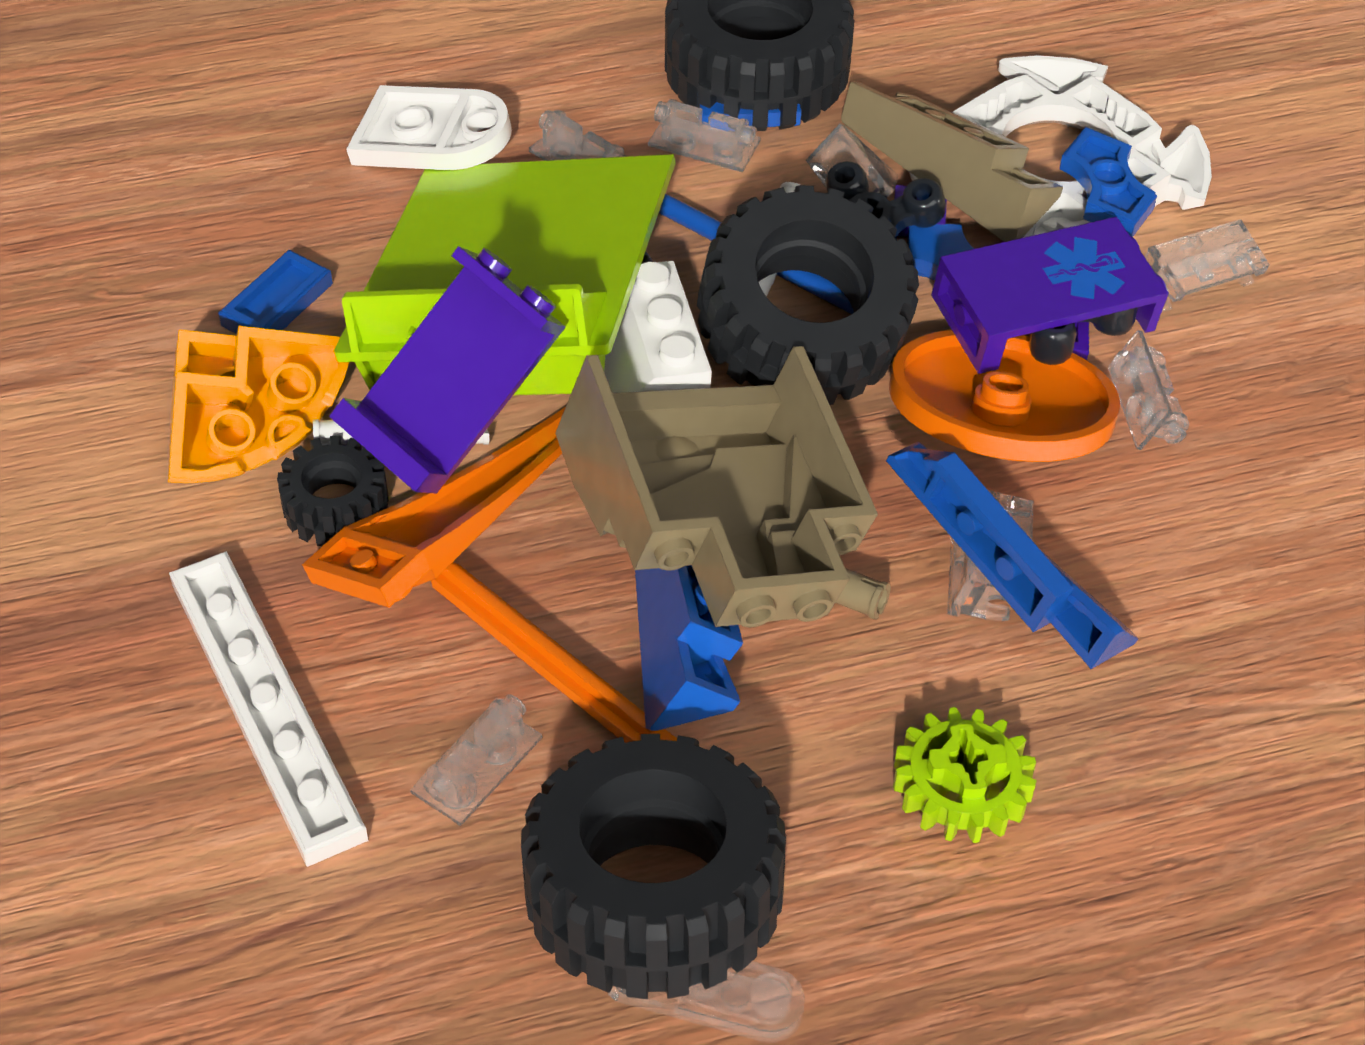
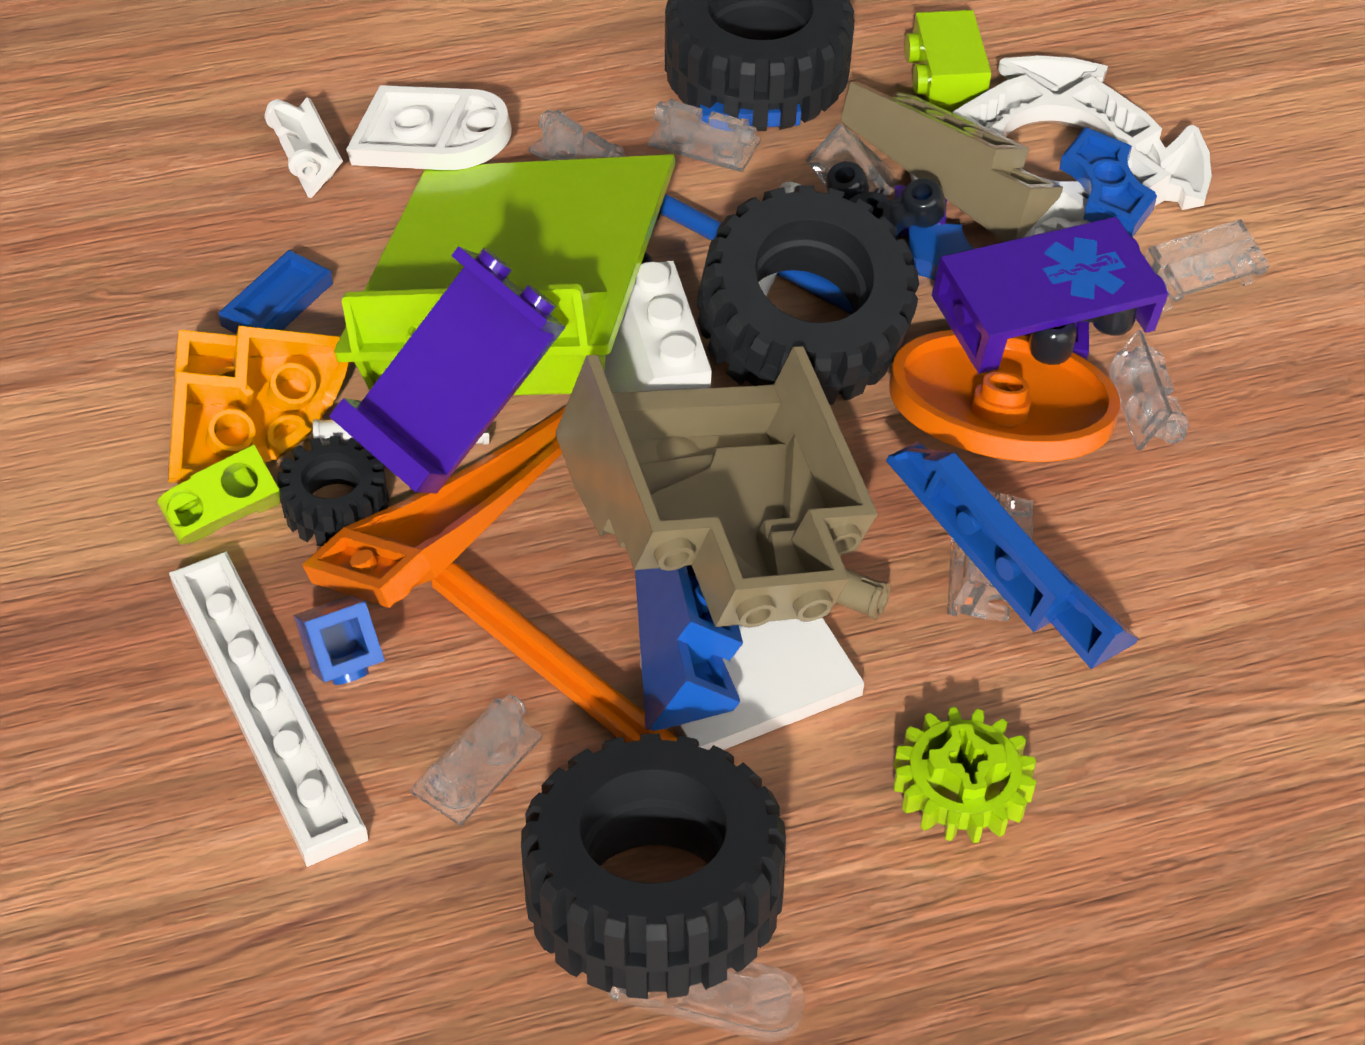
none -> lime leg [157,445,280,545]
none -> white hinge [264,97,343,198]
none -> blue brick [293,595,385,685]
none -> white tile [640,618,864,750]
none -> lime brick [905,10,991,113]

